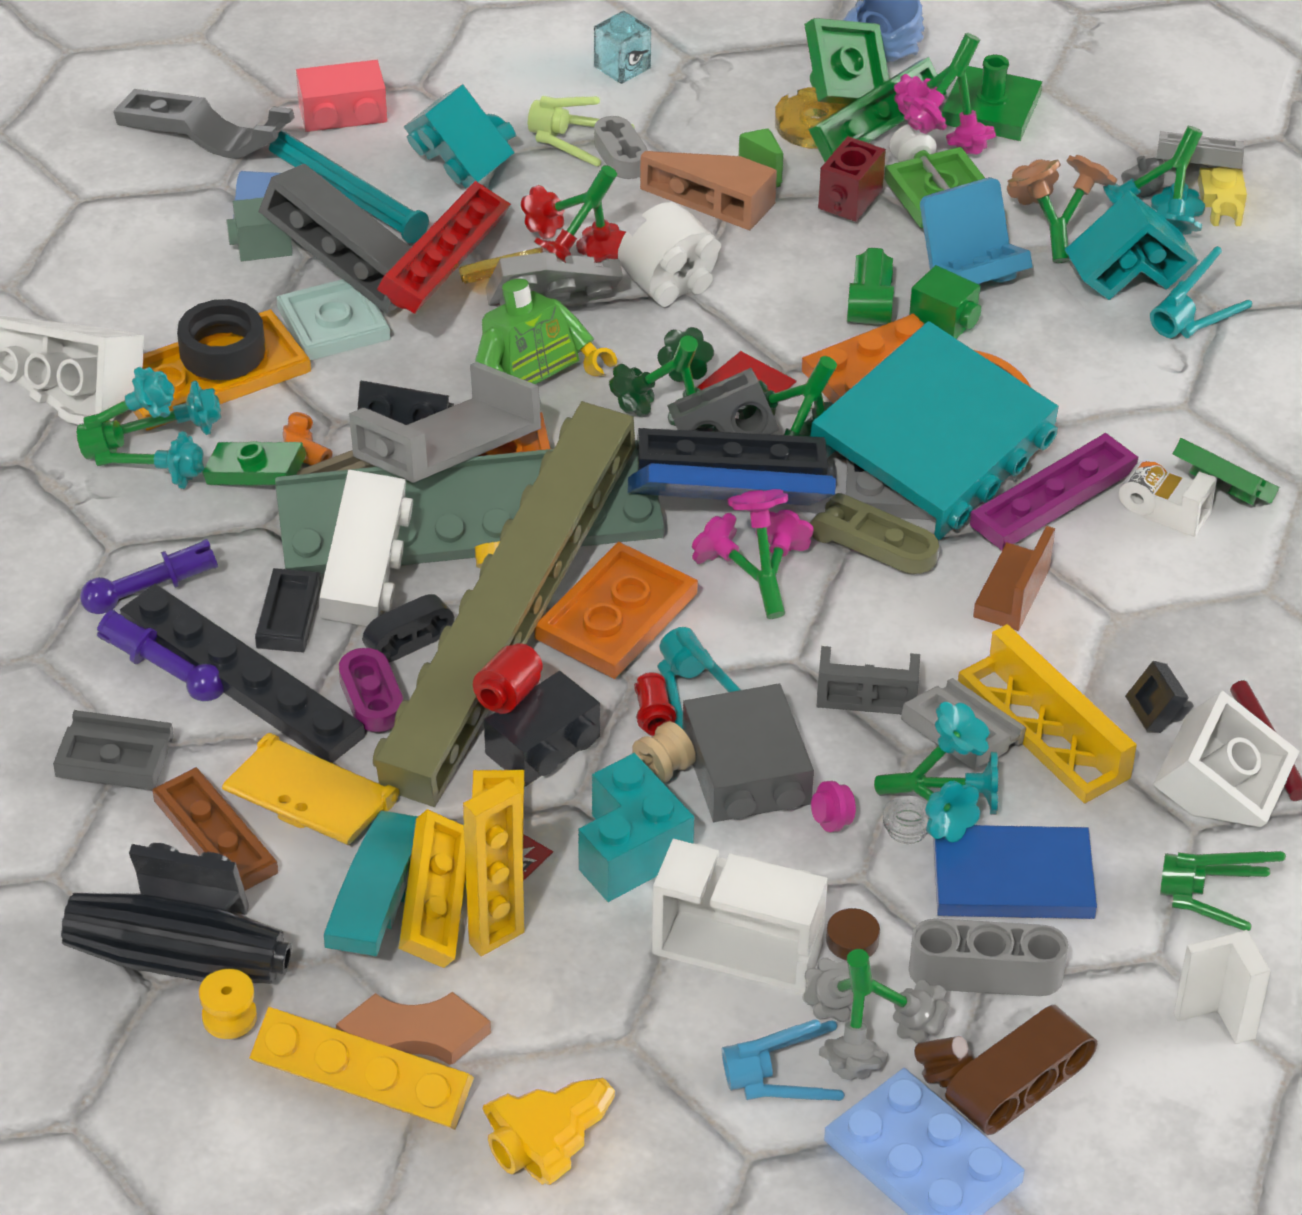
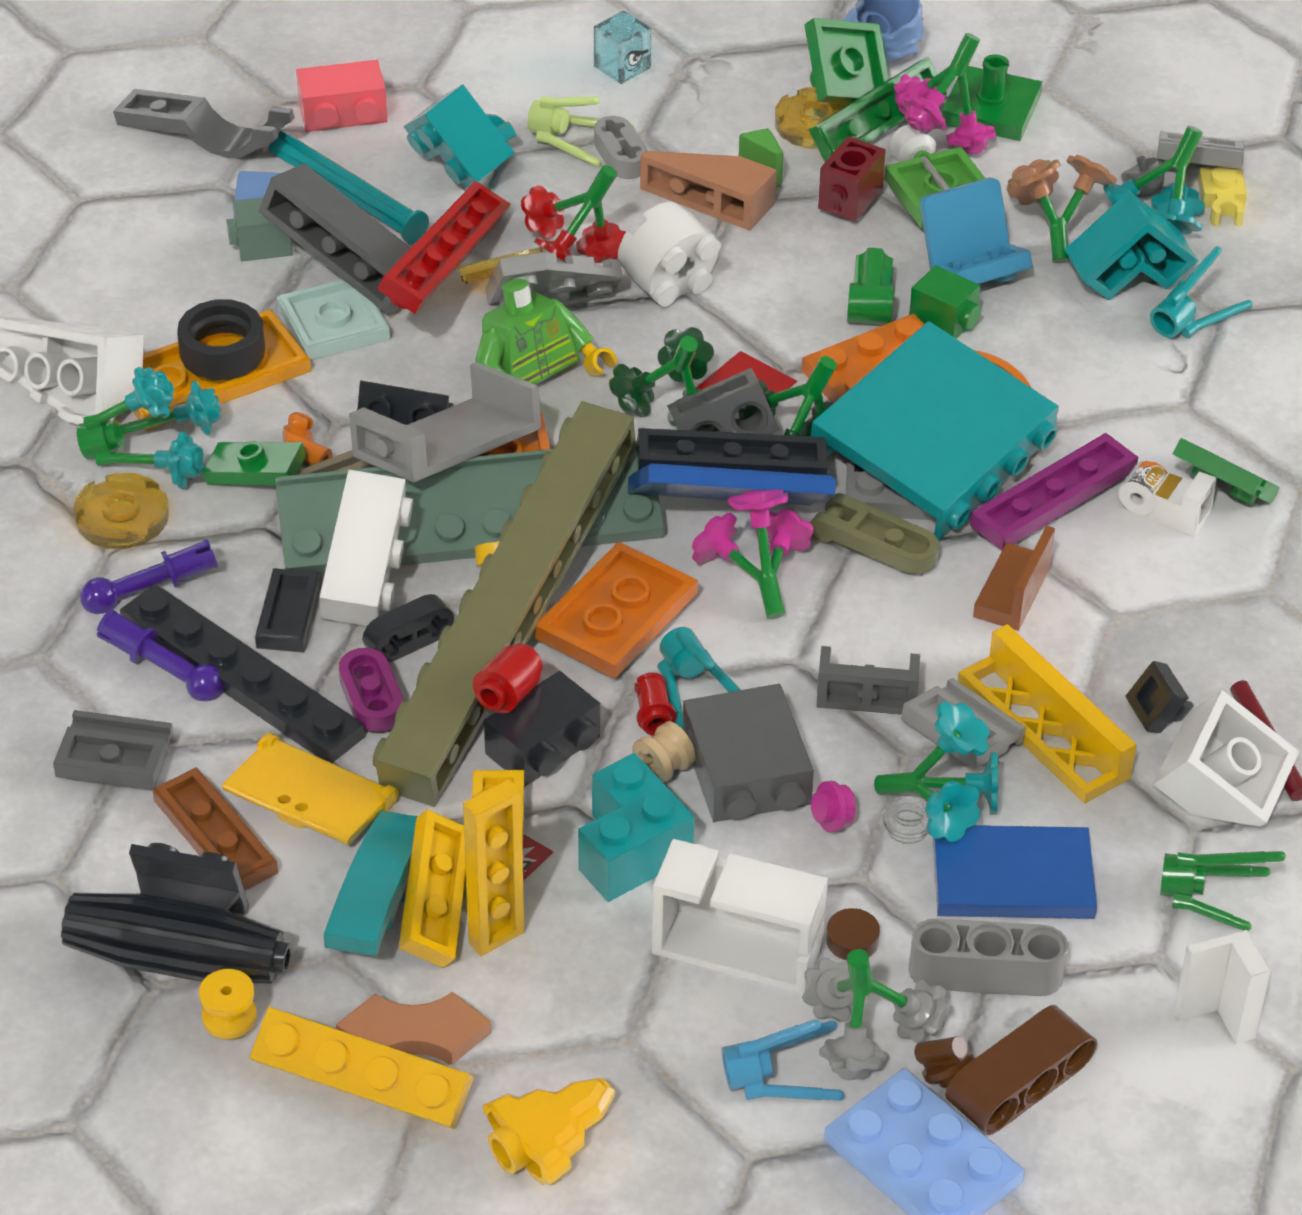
none -> clear yellow tile [73,473,169,549]

